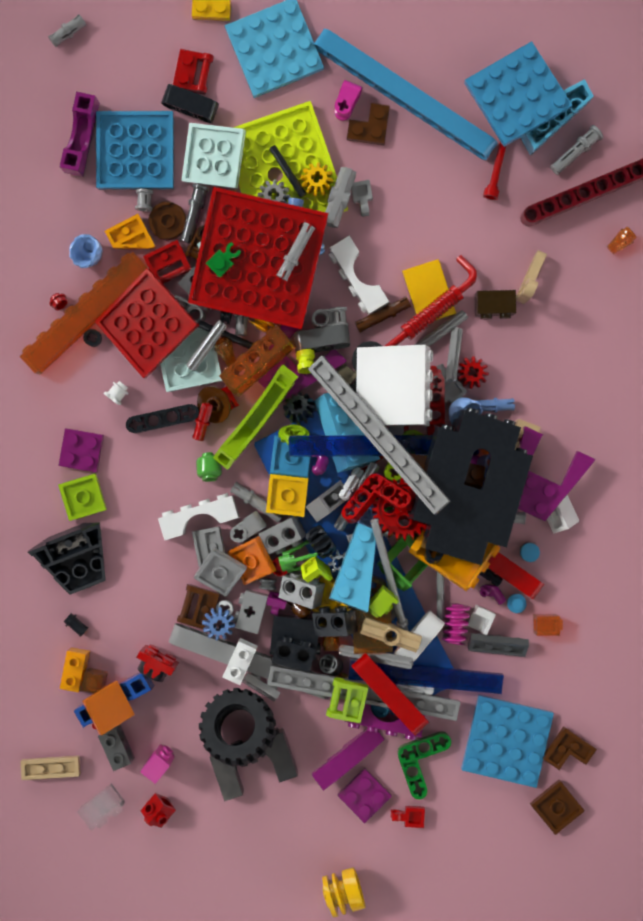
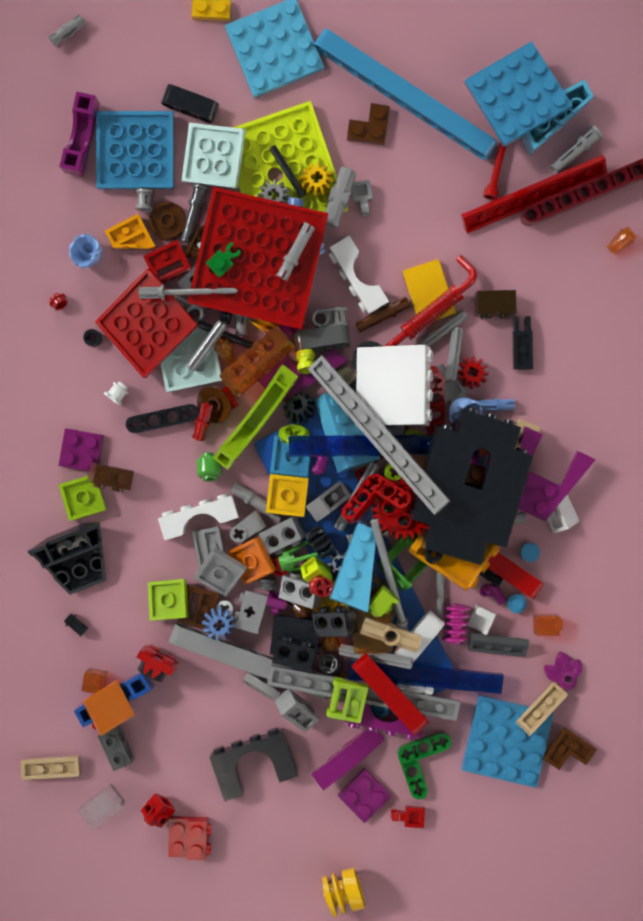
clear orange brick [19,252,148,375] -> none
light orange brick [59,647,90,693] -> none
dark pink brick [140,744,175,784] -> none
red plate [173,49,214,95] -> none
black tyre [199,688,276,767] -> none
white brick [223,638,258,685] -> none
dark pink piece [334,80,363,121] -> none
white axle [339,467,364,501] -> none
tan beam [516,250,547,304] -> none
reddish brown plate [530,779,585,835] -> none
none -> reddish brown brick [87,462,134,493]
none -> light grey piece [138,285,238,300]
none -> lime plate [148,579,189,621]
none -> red plate [168,816,211,861]
none -> light grey brick [275,689,319,732]
none -> red wheel [309,576,333,597]
none -> red plate [461,155,607,234]
none -> black hinge [512,316,533,370]
none -> tan plate [516,682,568,736]
none -> magenta plate [544,652,582,690]

